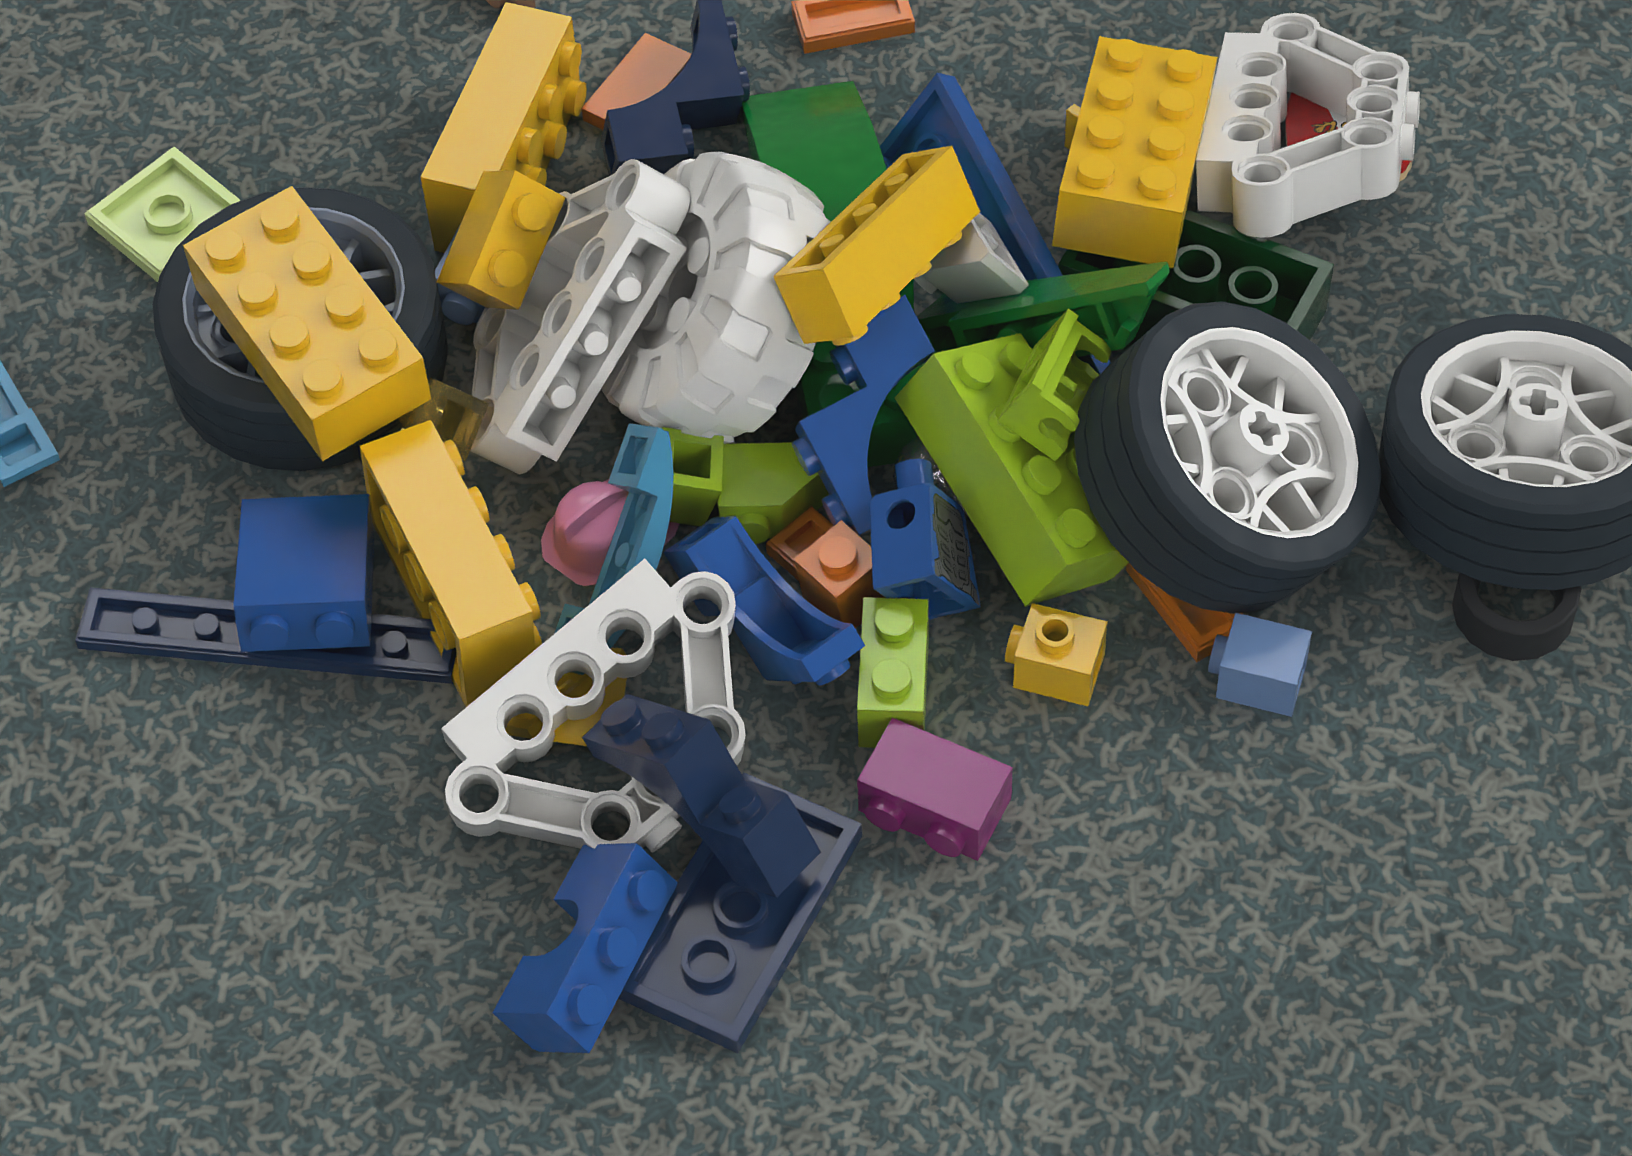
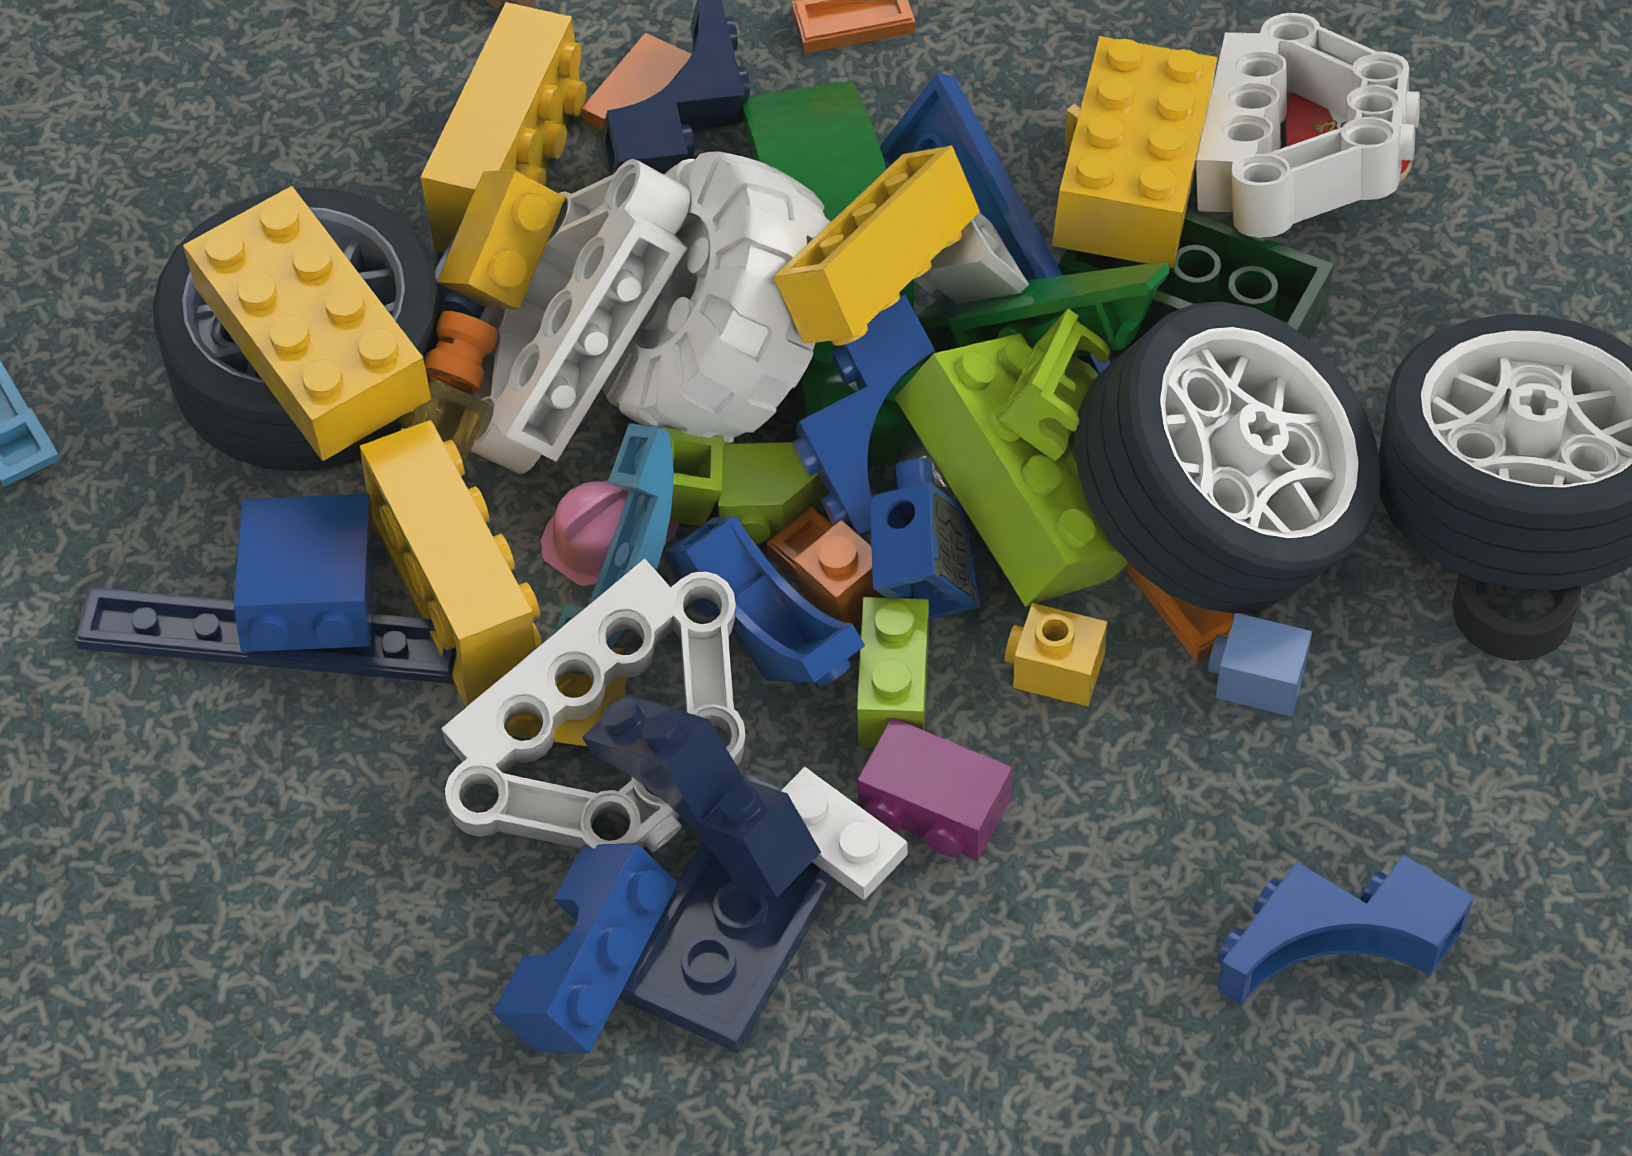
yellowish green tile [84,147,241,282] -> none
none -> orange wheel [424,311,500,393]
none -> white plate [781,767,908,900]
none -> blue arch [1216,855,1474,1004]

